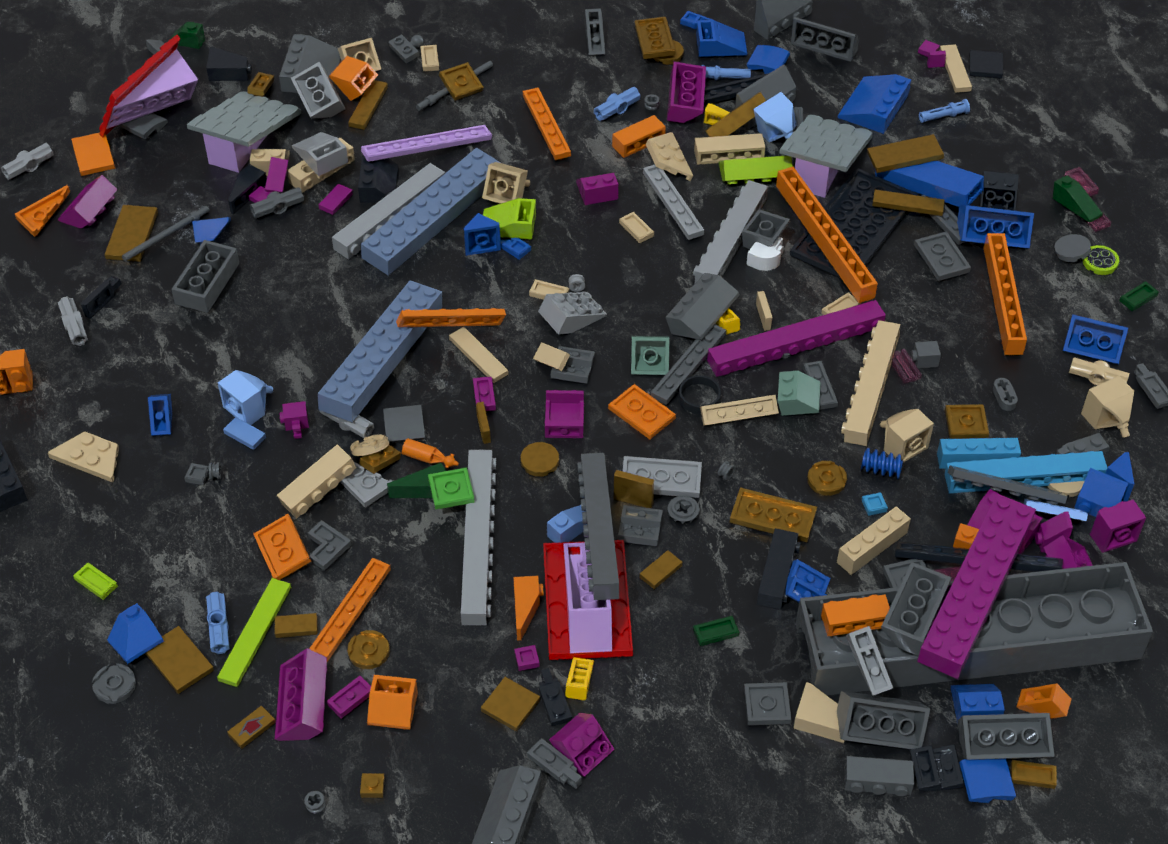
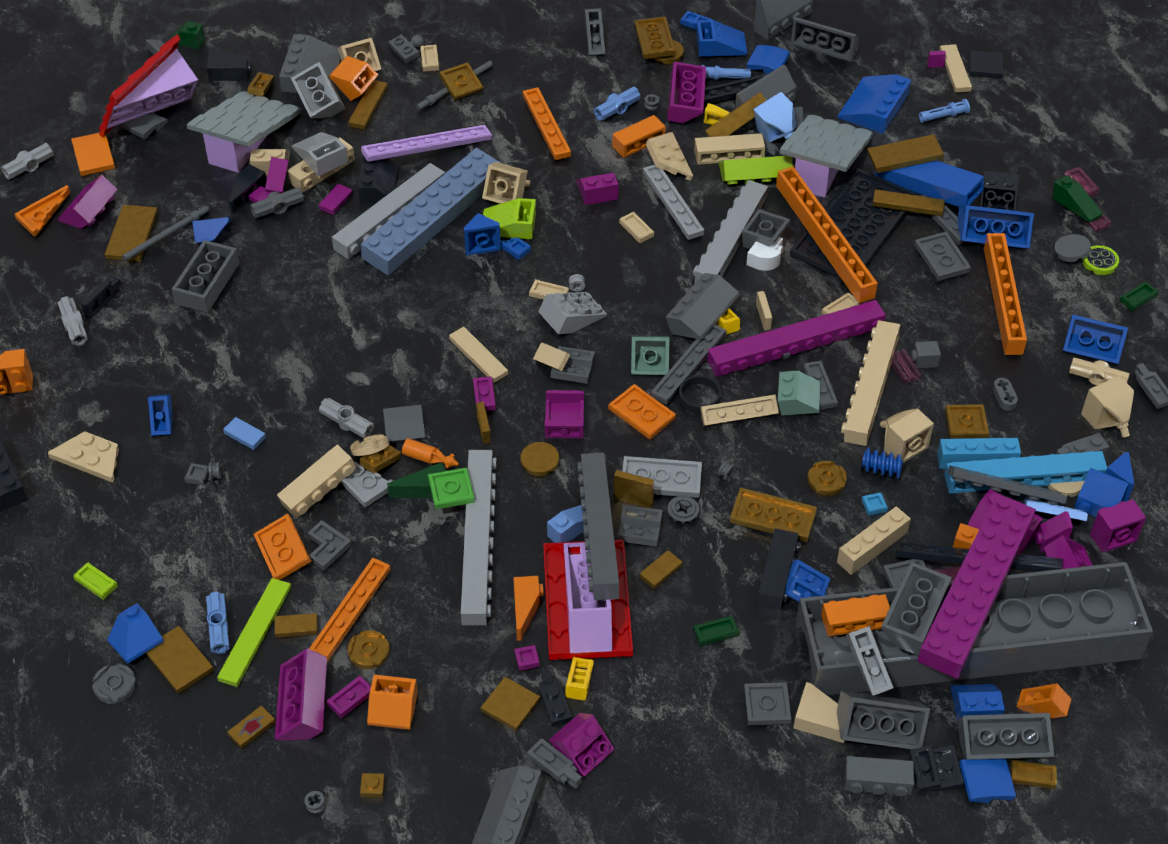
light blue piece [218,370,273,425] -> none
magenta brick [280,401,309,439] -> none
sand blue brick [318,280,442,423] -> none
orange plate [396,308,506,327] -> none
magenta tile [918,40,940,57] -> none

